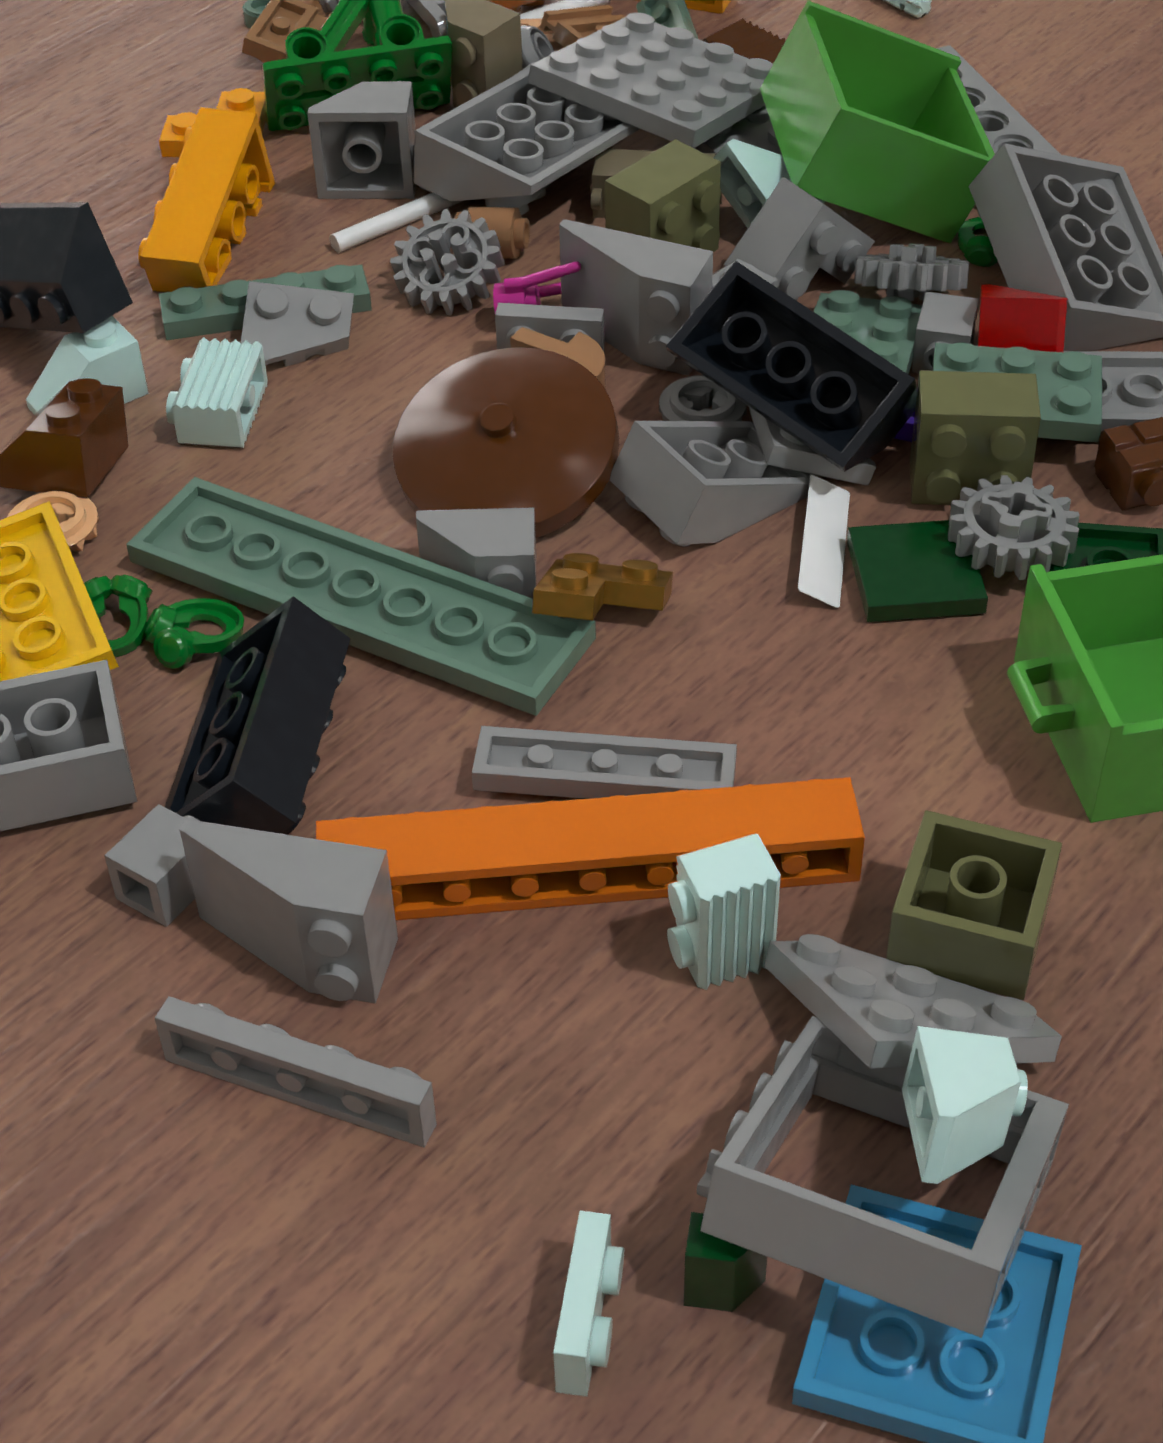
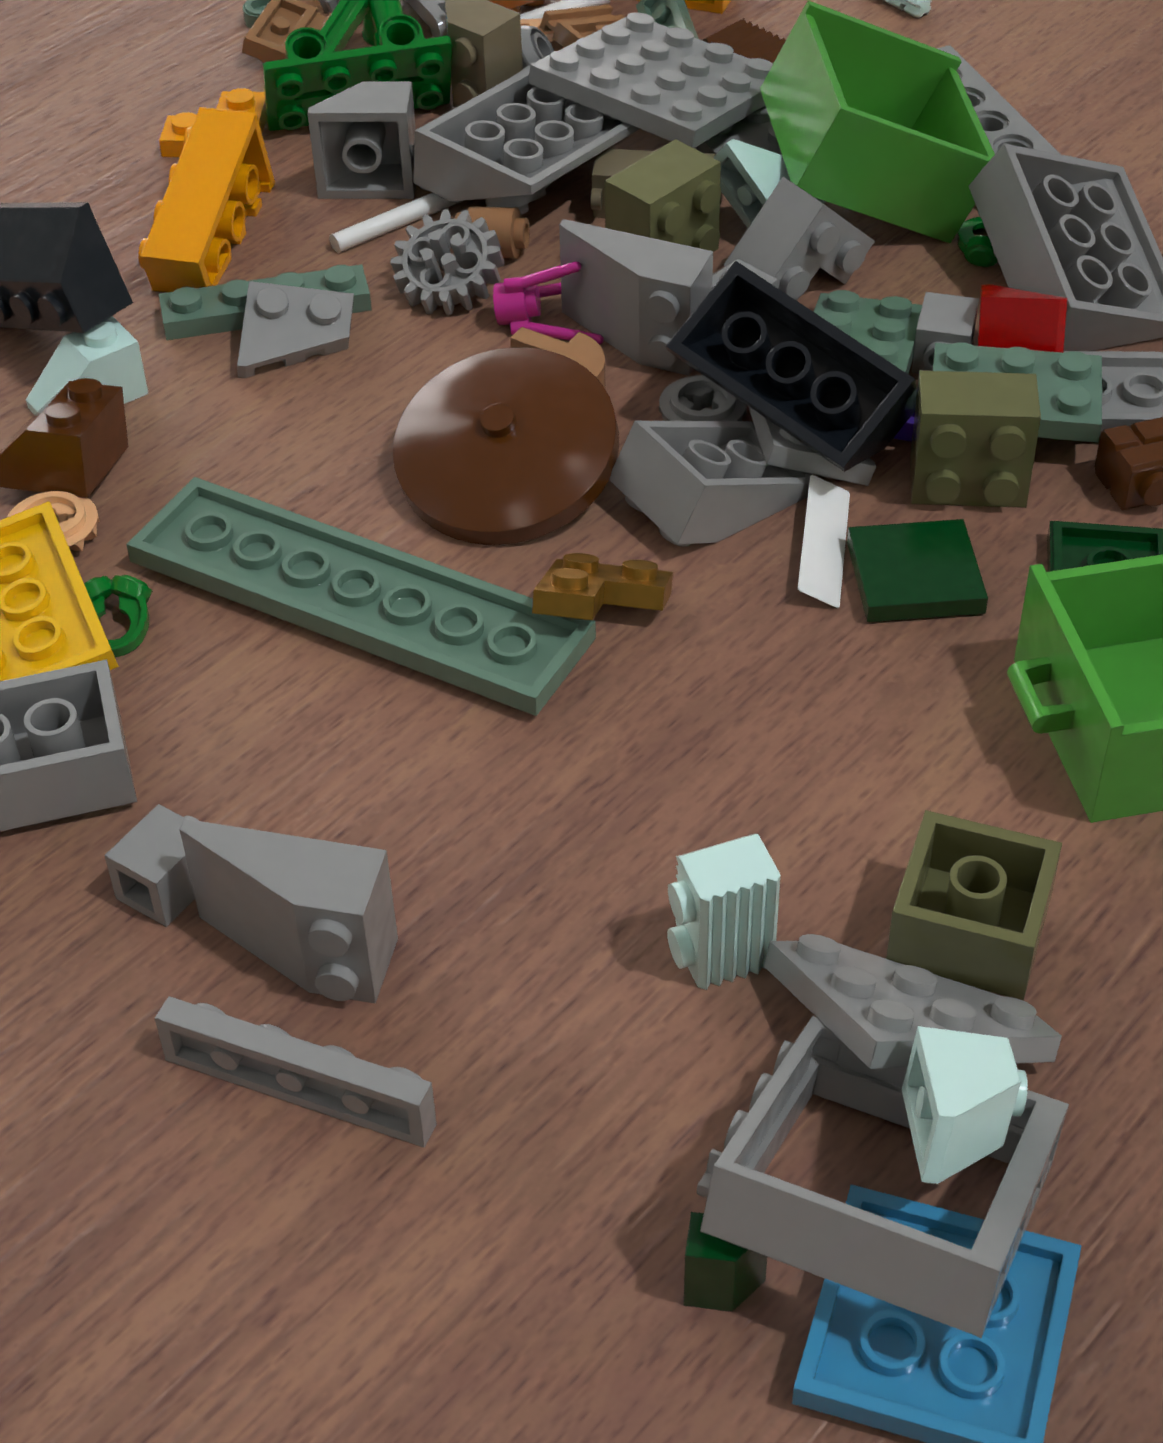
green piece [145,598,244,669] -> none
black slope [165,596,350,835] -> none
light aqua brick [166,337,268,448] -> none
orange brick [316,777,865,920] -> none
light grey slope [416,508,536,598] -> none
light grey plate [472,726,737,799] -> none
light grey plate [495,303,605,353] -> none
light aqua plate [553,1210,624,1396] -> none
light grey gear [854,243,969,301] -> none
light grey gear [948,475,1079,580] -> none

